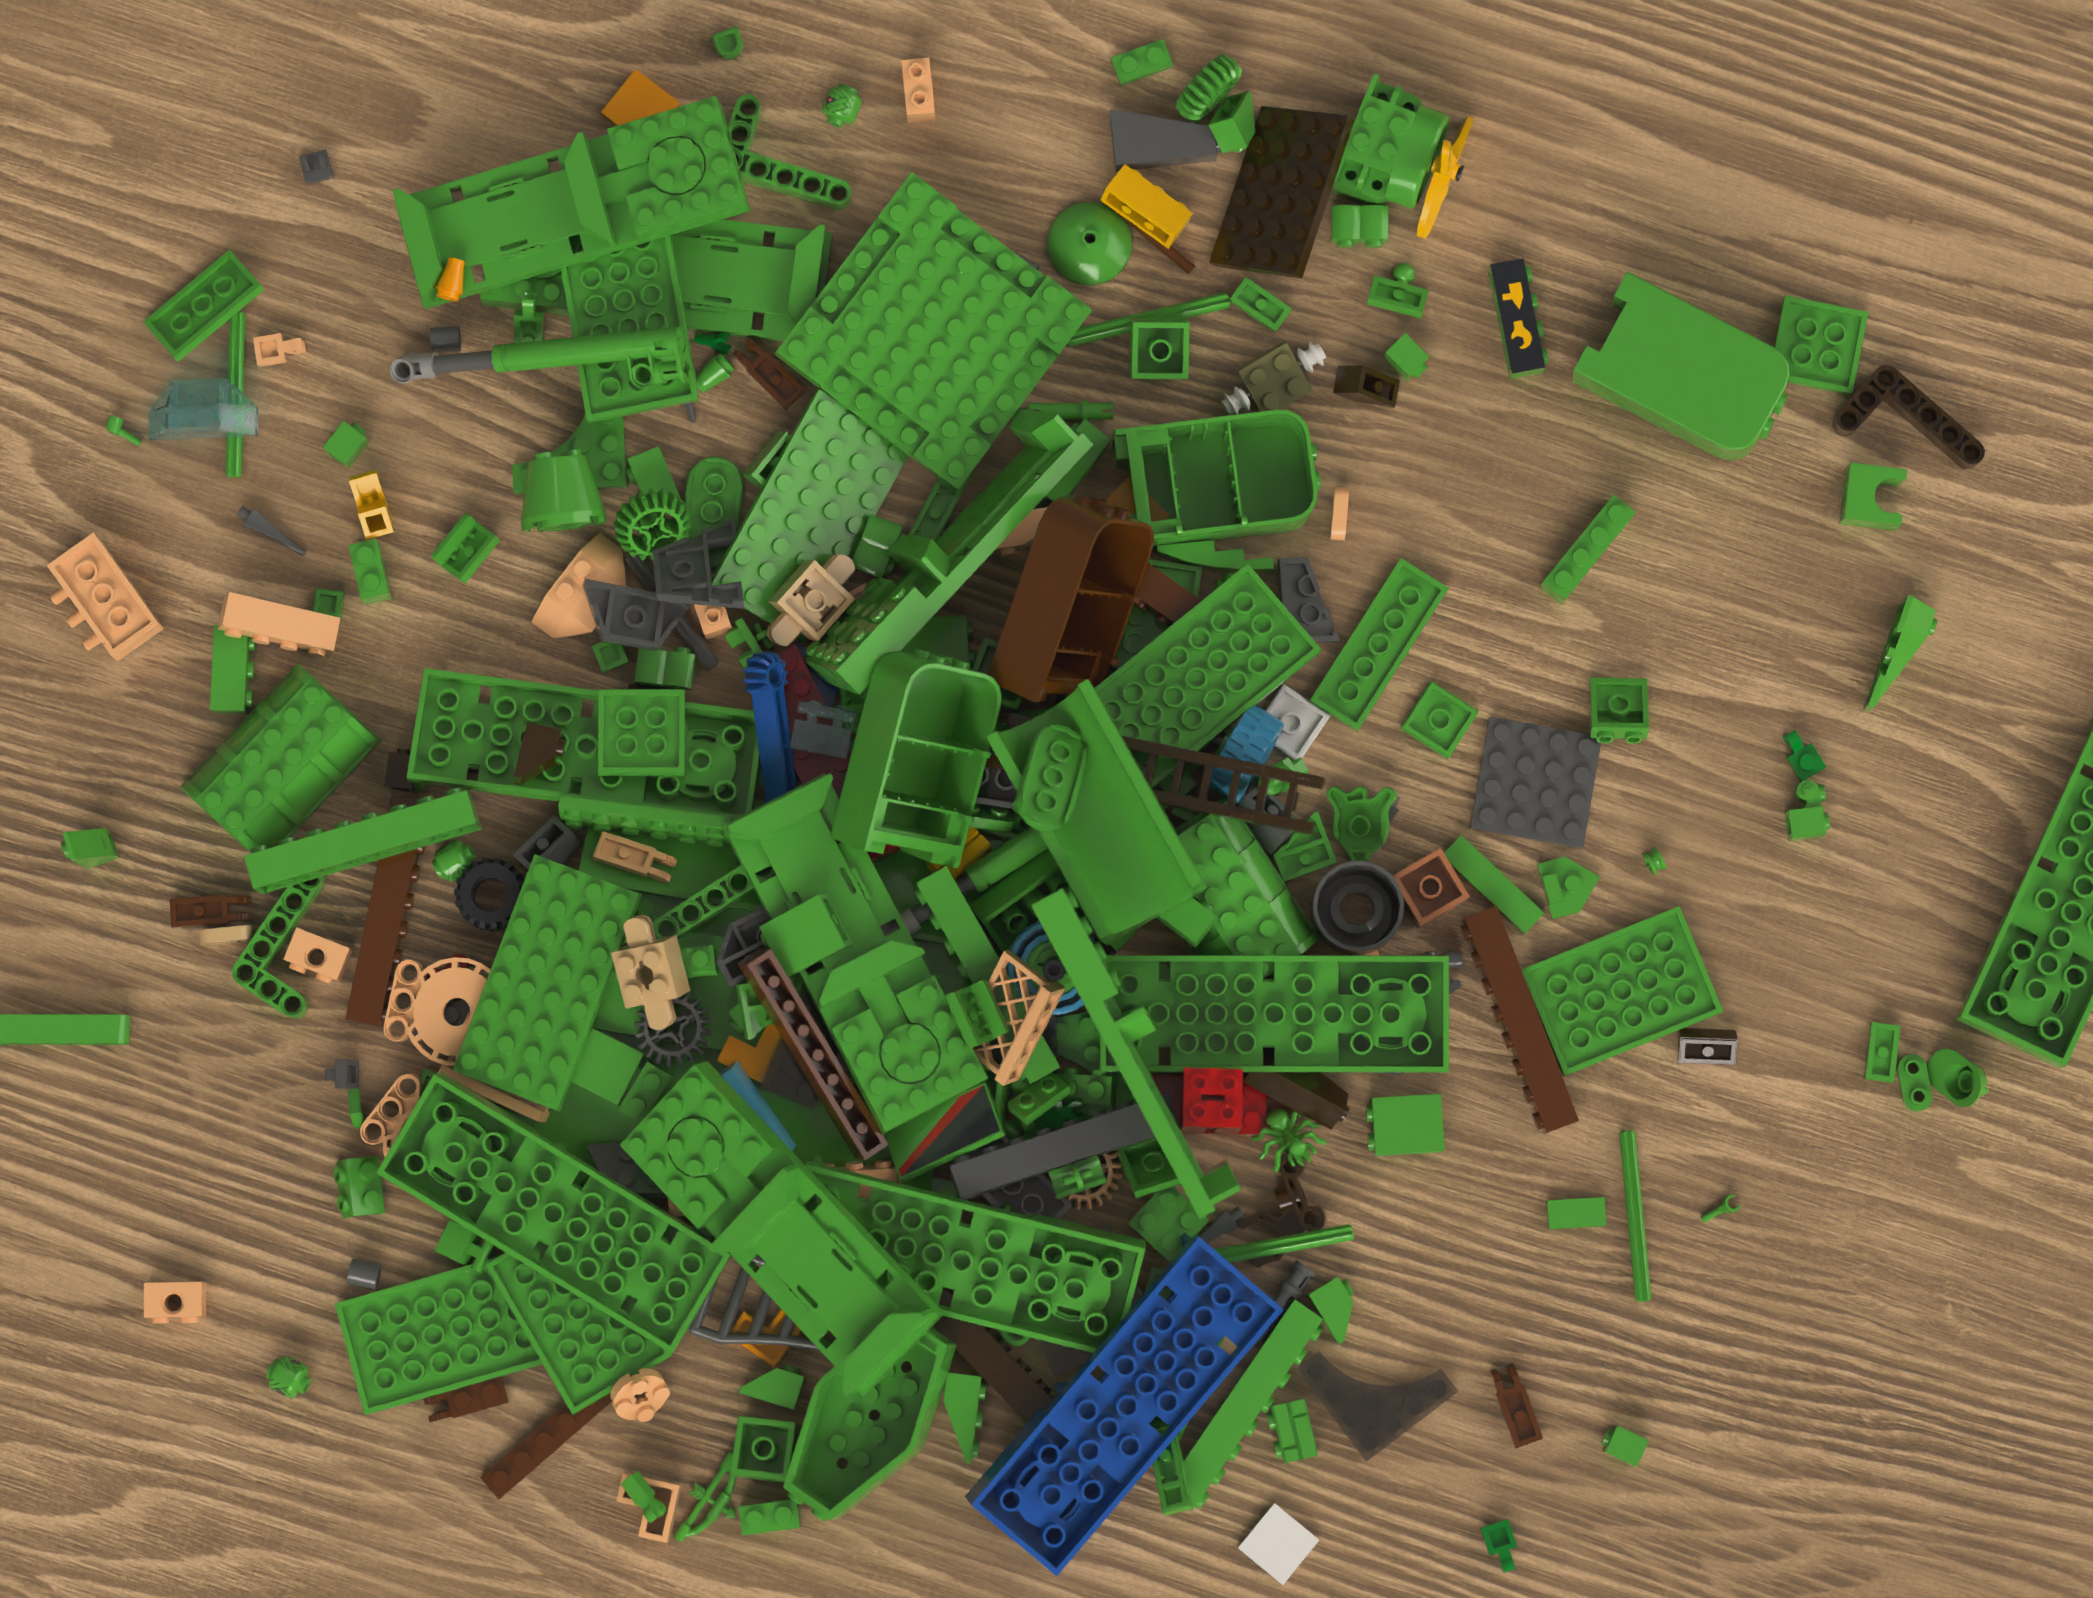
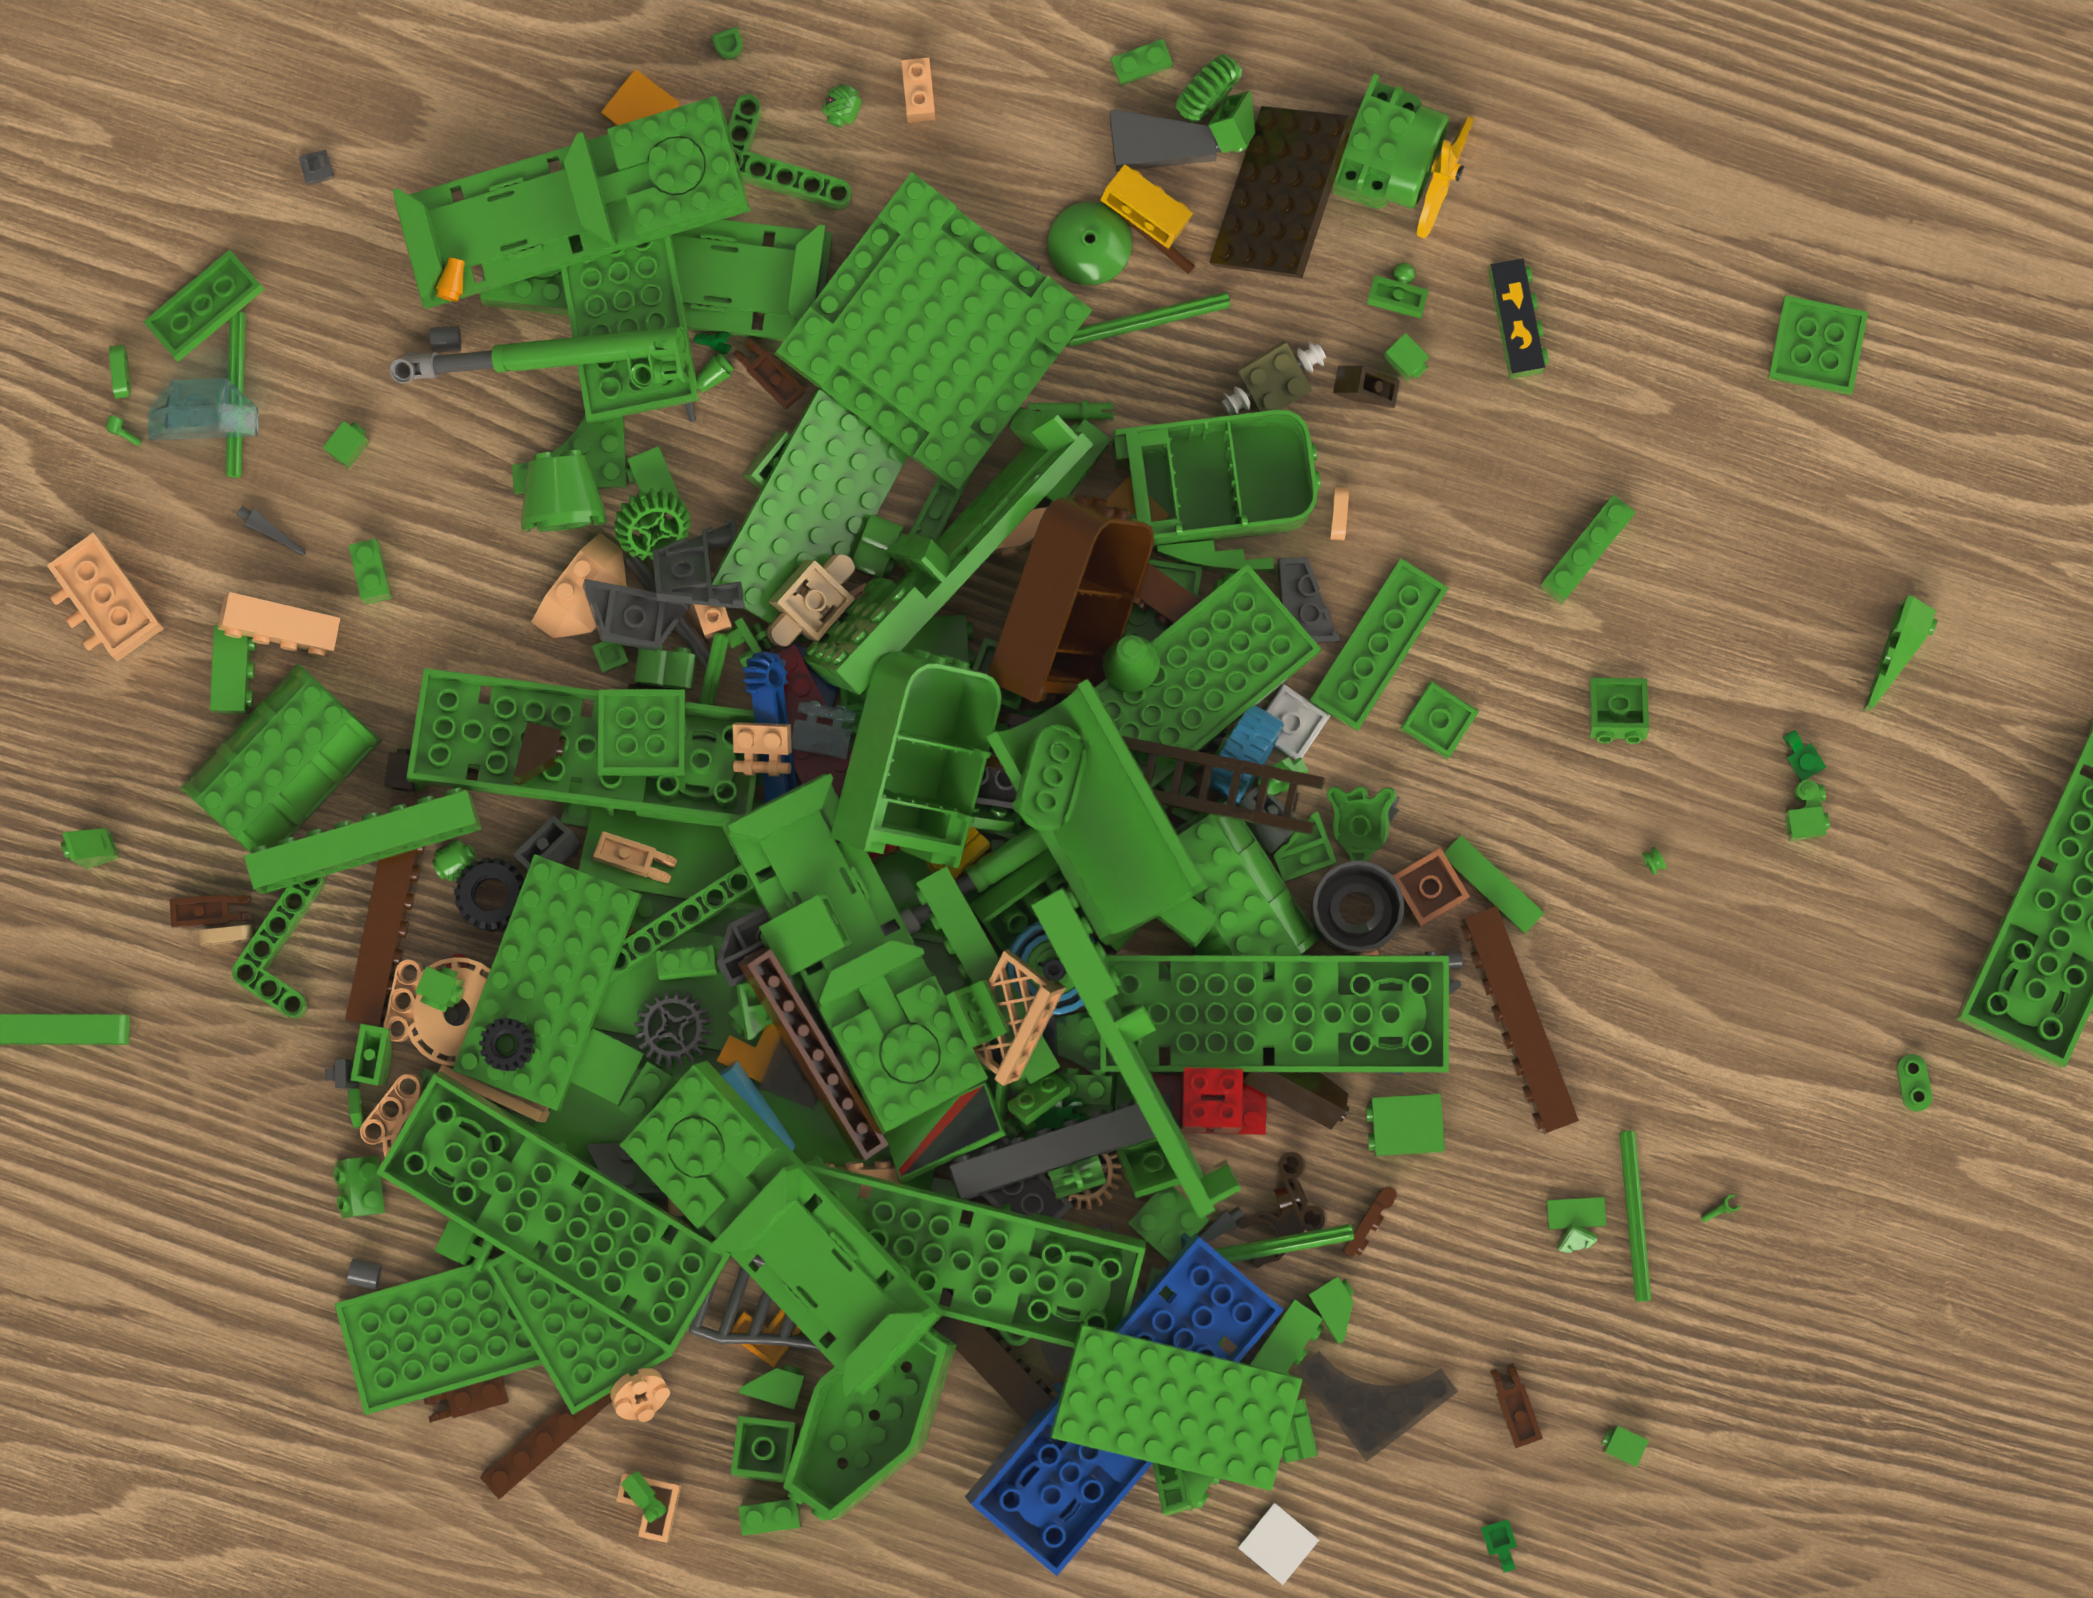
light nougat brick [144,1282,206,1324] -> none
light nougat plate [253,333,306,367] -> none
bright green head [266,1356,311,1399] -> none
light nougat brick [284,927,353,984] -> none
bright green tile [312,588,345,621] -> none
yellow brick [349,470,394,540] -> none
bright green bracket [431,513,500,584] -> none
bright green plate [514,290,544,343] -> none
bright green plate [558,795,732,847] -> none
tan brick [611,915,691,1030] -> none
bright green piece [673,1451,736,1543] -> none
bright green tile [684,456,743,569] -> none
bright green slope [943,1373,987,1464] -> none
bright green brick [1129,318,1189,379] -> none
bright green plate [1230,277,1292,333] -> none
bright green animal [1251,1108,1326,1172] -> none
dark grey pin [1259,1260,1317,1343] -> none
bright green brick [1331,205,1388,248] -> none
dark grey plate [1470,717,1601,849] -> none
bright green plate [1521,906,1724,1076] -> none
bright green plate [1537,857,1600,920] -> none
bright green piece [1572,271,1790,461] -> none
dark brown slope [1678,1028,1738,1065] -> none
dark brown beam [1832,365,1985,469] -> none
bright green piece [1839,463,1907,531] -> none
bright green plate [1864,1022,1901,1083] -> none
bright green piece [1928,1049,1989,1107] -> none
none -> bright green beam [109,345,131,399]
none -> bright green slope [351,1023,392,1086]
none -> bright green brick [415,966,465,1012]
none -> black tyre [479,1018,536,1071]
none -> bright green axle [699,632,729,705]
none -> light nougat plate [733,722,792,776]
none -> bright green plate [1049,1323,1303,1491]
none -> bright green cone [1102,635,1160,693]
none -> reddish brown hinge [1343,1186,1397,1258]
none -> bright green tile [1557,1223,1598,1253]

